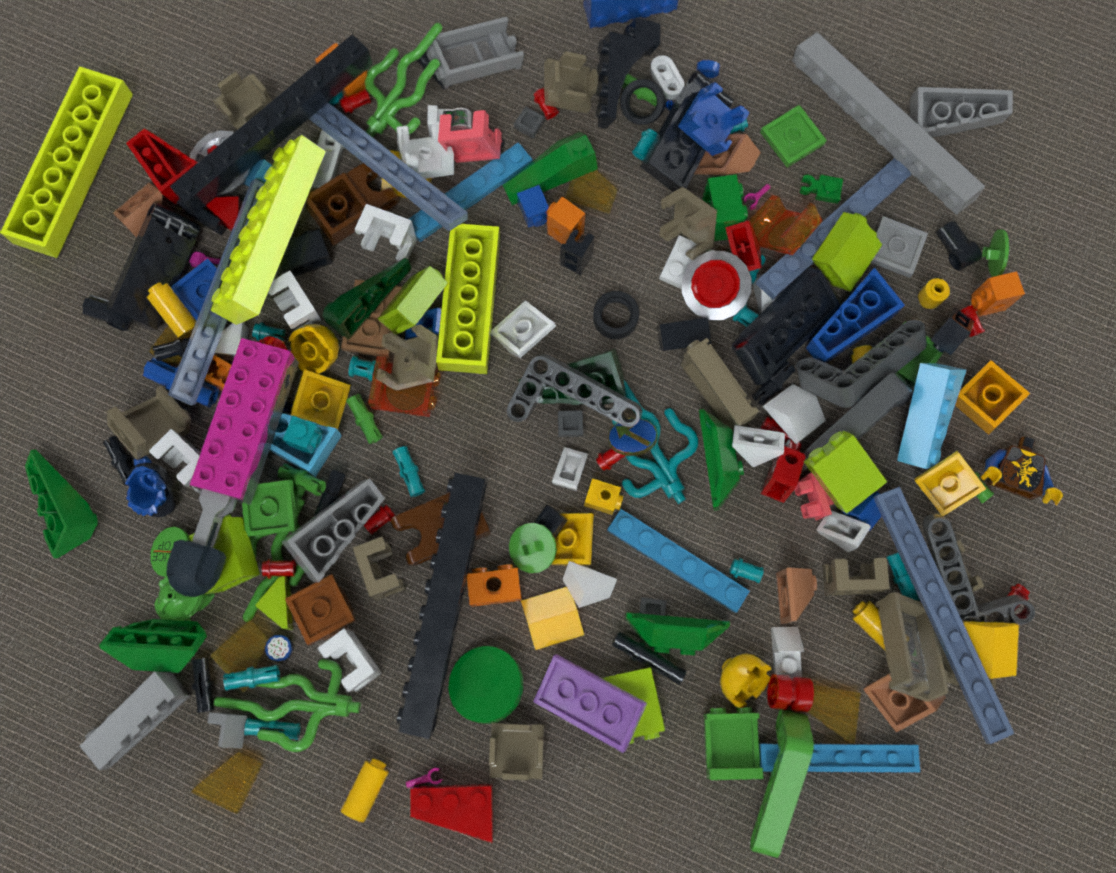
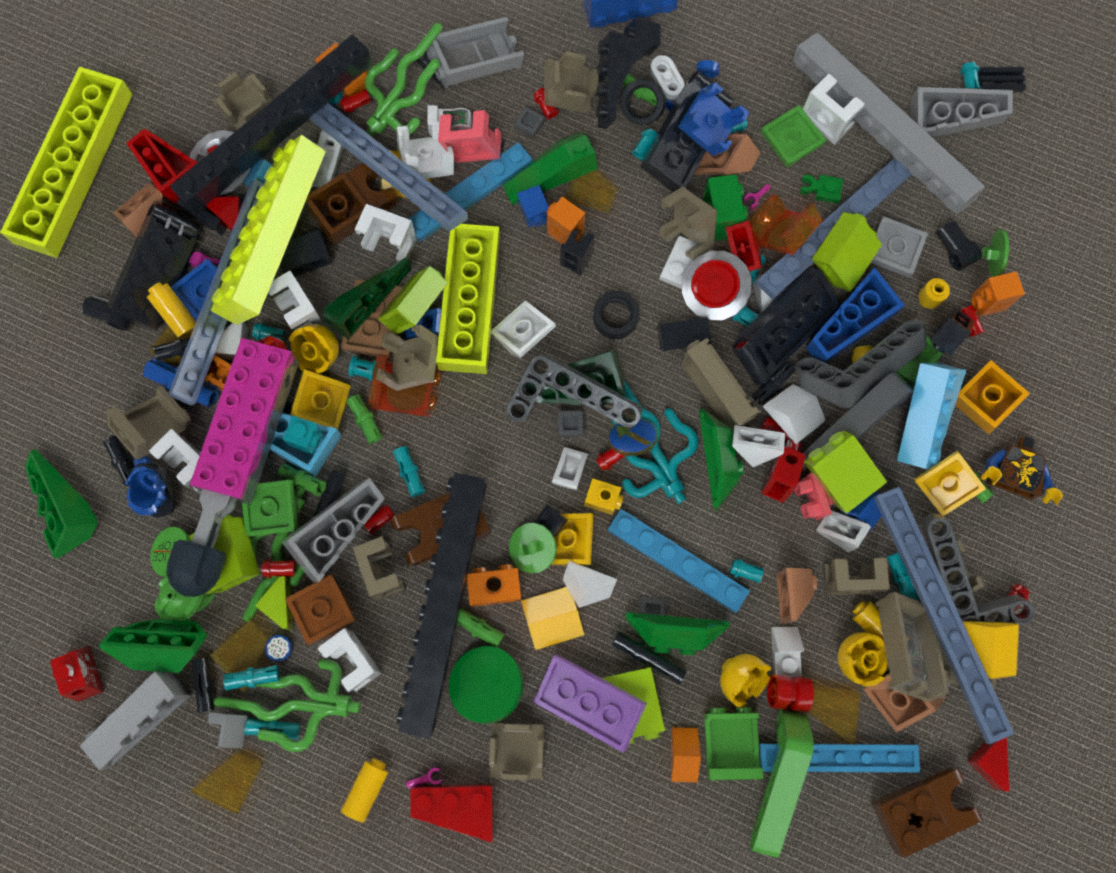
none -> red torso [50,646,104,702]
none -> bright green pin [457,608,505,648]
none -> orange slope [671,727,701,782]
none -> white panel [803,74,865,145]
none -> yellow cylinder [837,632,888,687]
none -> reddish brown brick [871,768,983,858]
none -> teal pin [960,62,981,89]
none -> red slope [967,737,1010,792]
none -> black tile [977,67,1026,92]

